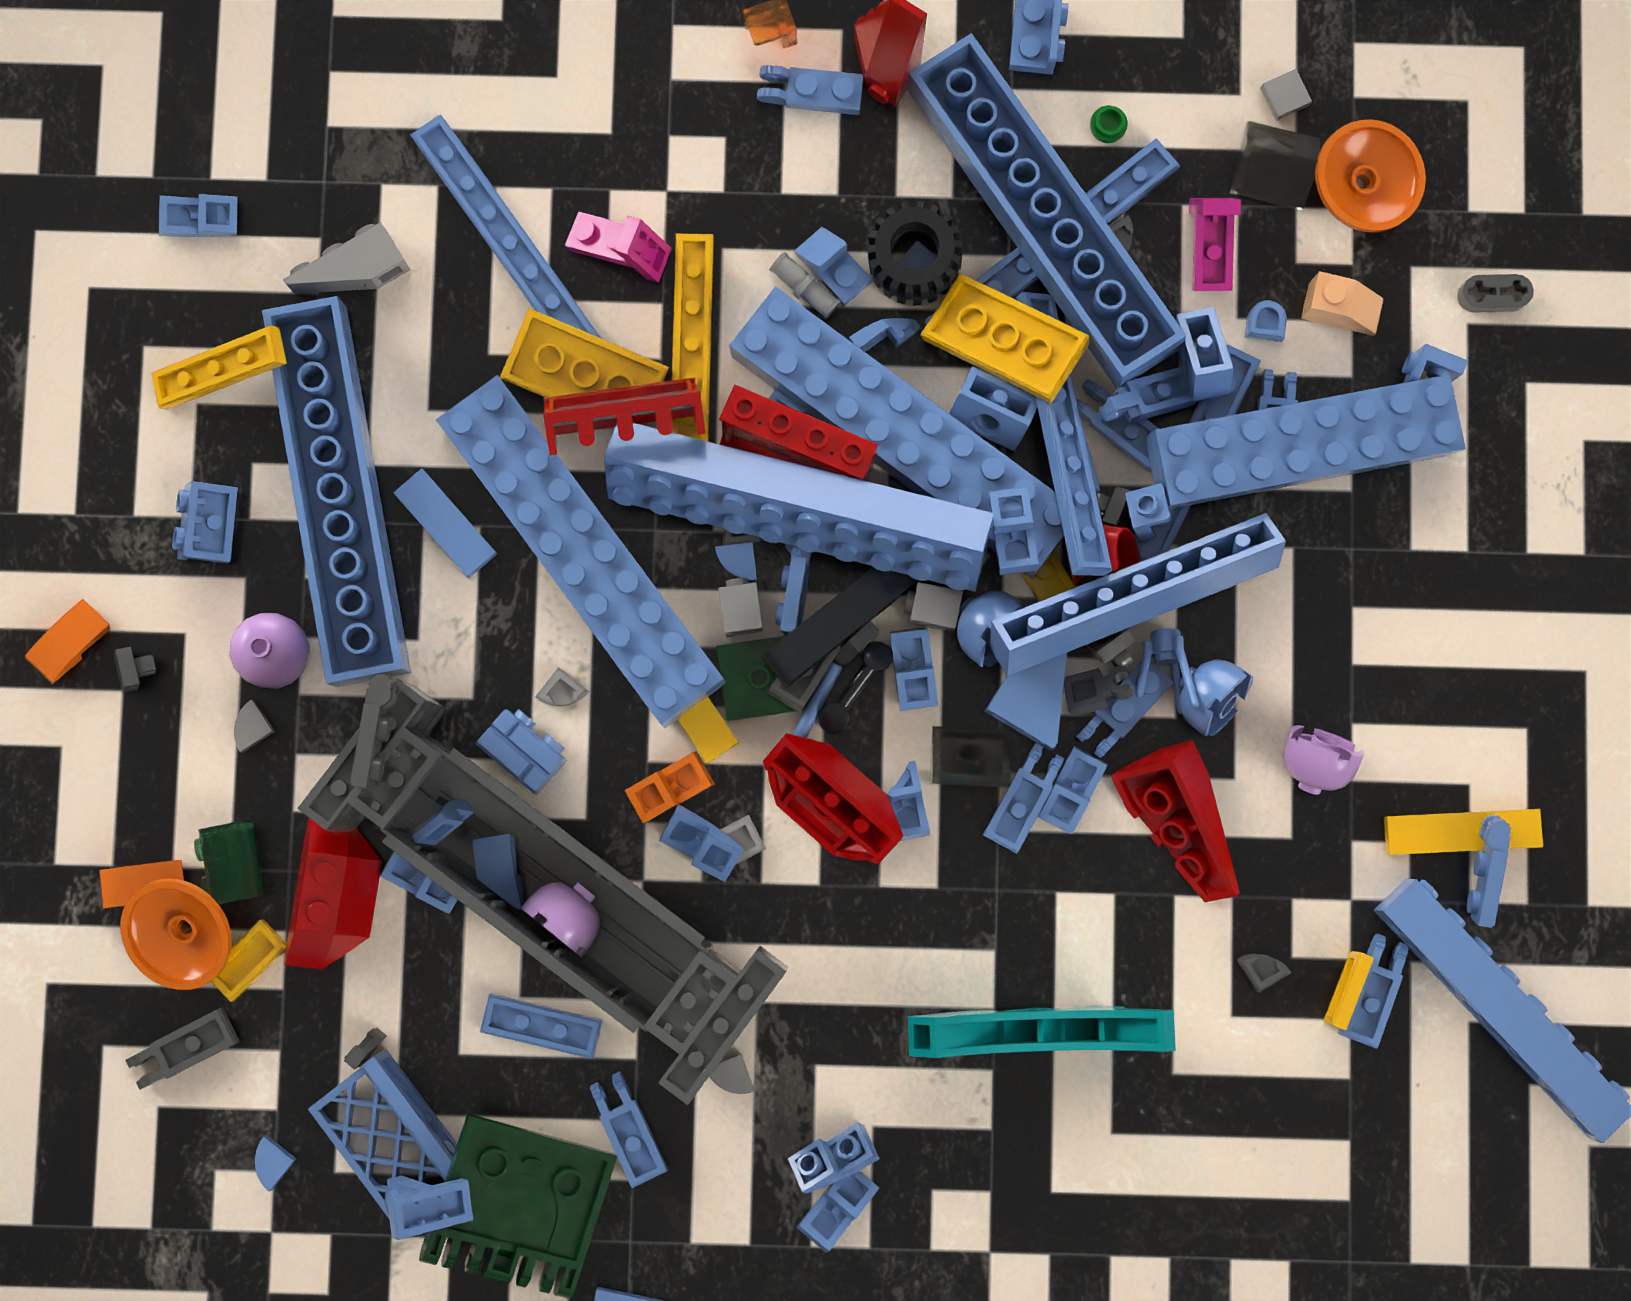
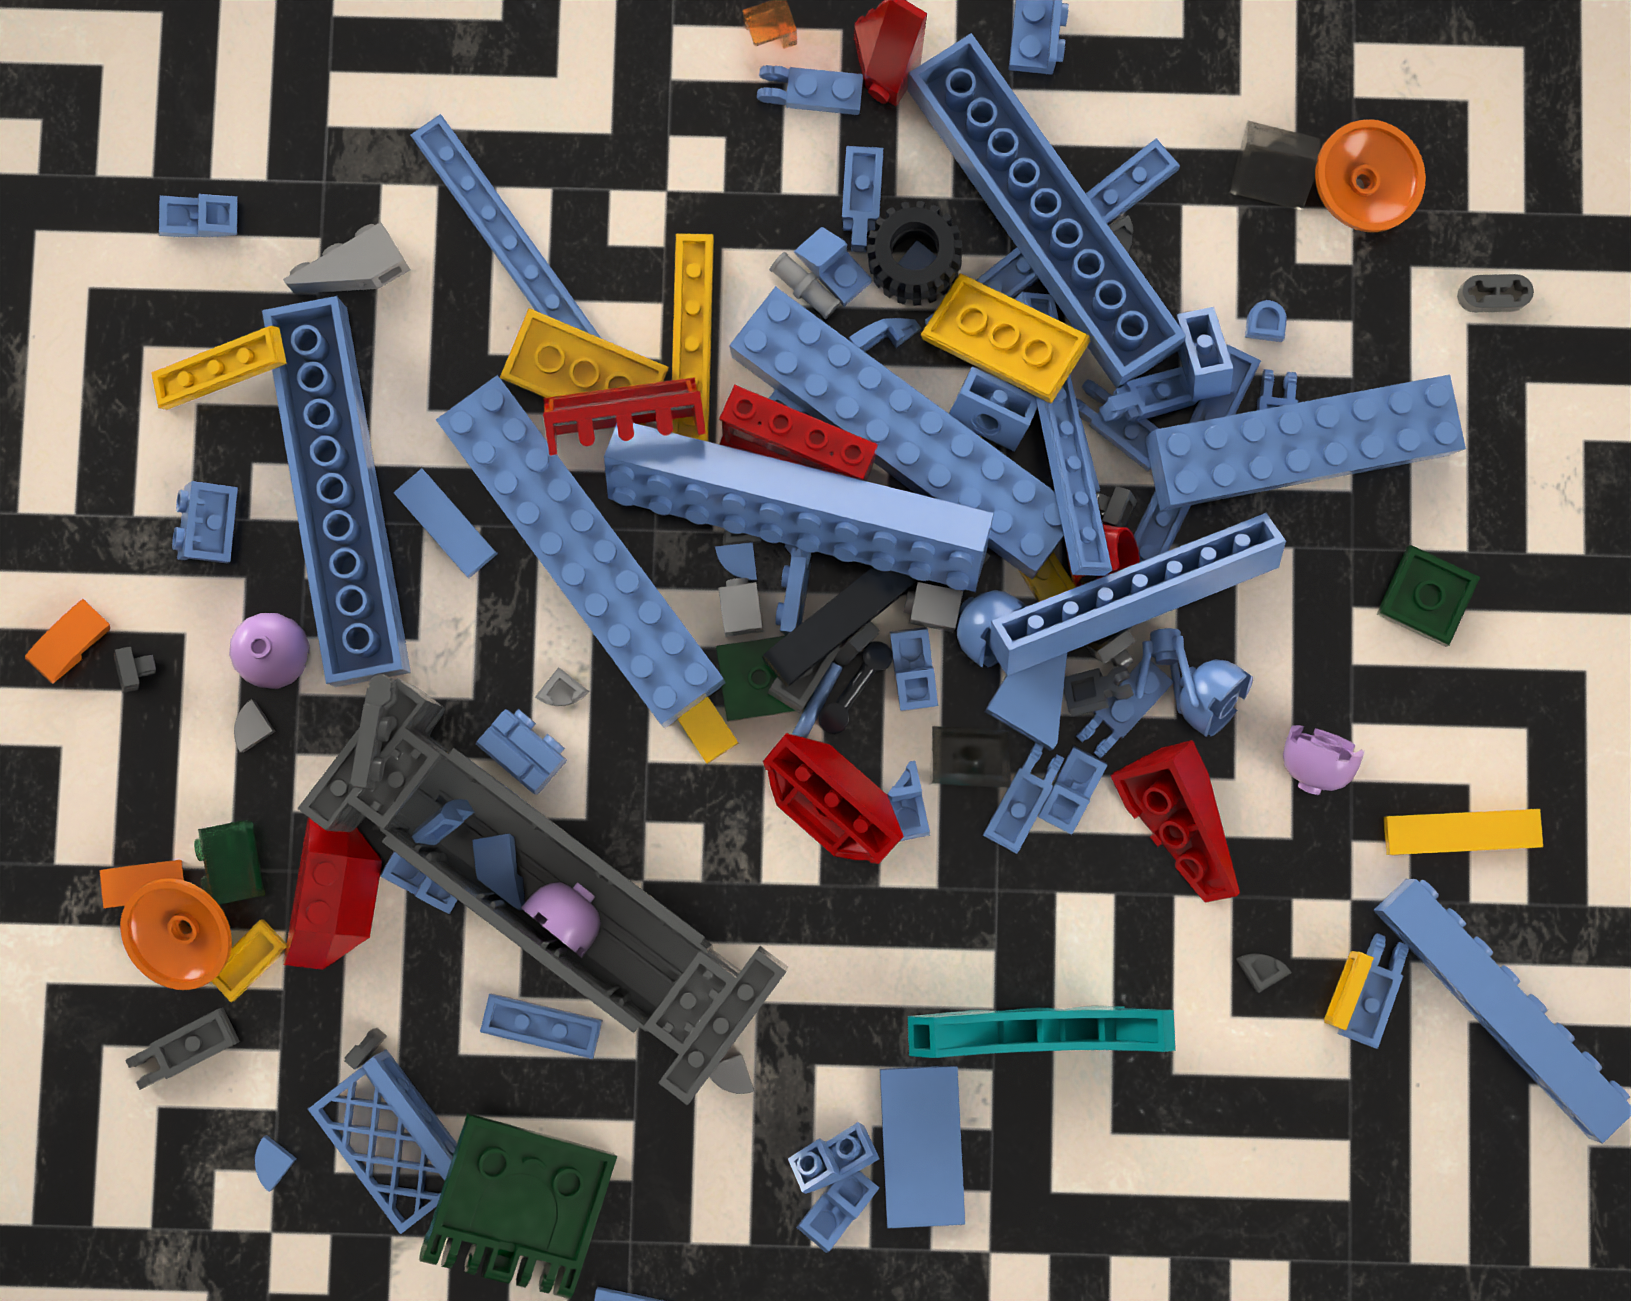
medium blue bracket [385,1176,473,1240] -> none
dark pink bracket [565,212,672,283] -> none
medium blue hinge [590,1071,668,1188] -> none
orange slope [625,751,715,824] -> none
medium blue slope [659,804,743,882] -> none
light grey tile [720,815,766,865] -> none
medium blue slope [989,487,1039,575] -> none
green plate [1090,105,1128,143] -> none
medium blue bracket [1125,483,1171,542] -> none
dark pink bracket [1189,198,1241,291] -> none
light grey tile [1260,69,1312,121] -> none
light nougat slope [1301,271,1384,336] -> none
medium blue bracket [1402,344,1468,383] -> none
medium blue hinge [1467,814,1511,928] -> none
none -> medium blue hinge [842,146,883,253]
none -> medium blue tile [880,1065,965,1228]
none -> dark green plate [1377,545,1480,647]

